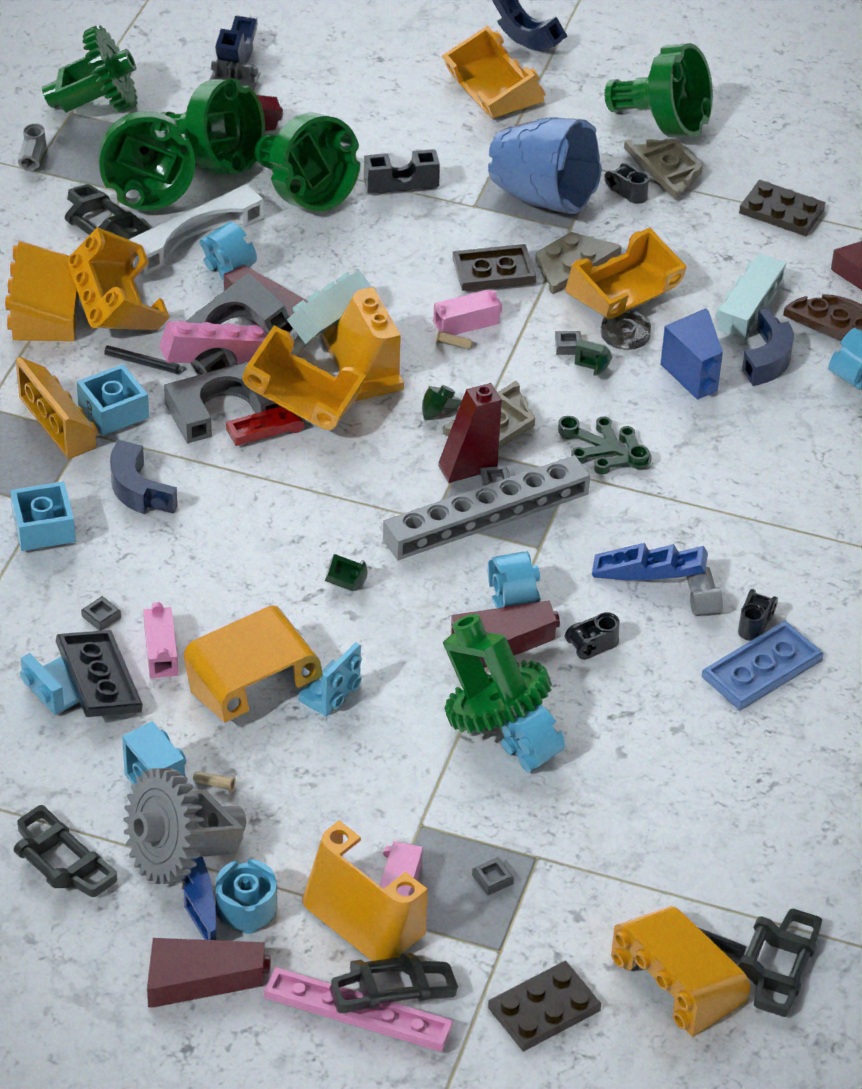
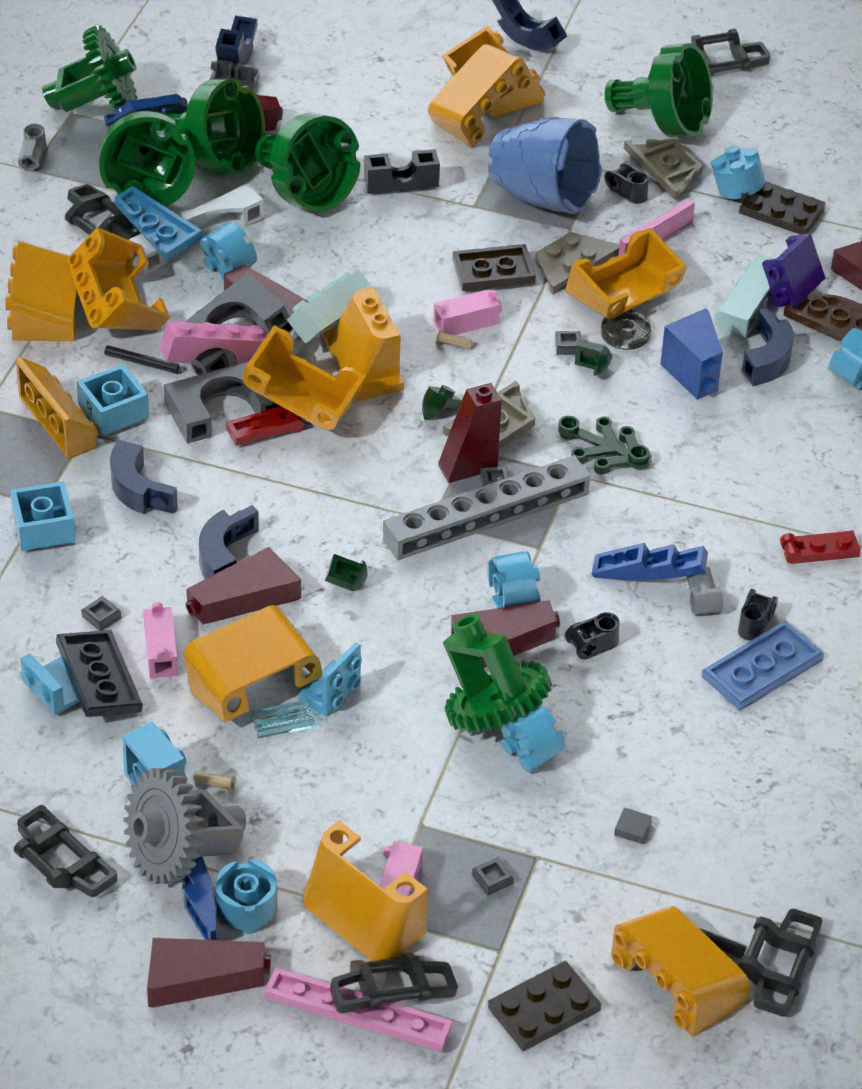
none -> blue wing [104,94,189,126]
none -> dark azure wing [115,186,202,261]
none -> slope [185,547,301,625]
none -> arch [199,505,259,579]
none -> clear light blue tile [251,700,314,738]
none -> light orange windscreen [428,44,534,148]
none -> dark grey tile [614,807,652,844]
none -> bright pink tile [618,199,695,256]
none -> pearl dark grey bar [691,28,771,76]
none -> medium azure brick [711,145,765,199]
none -> dark purple panel [762,234,826,307]
none -> red plate [780,530,861,564]

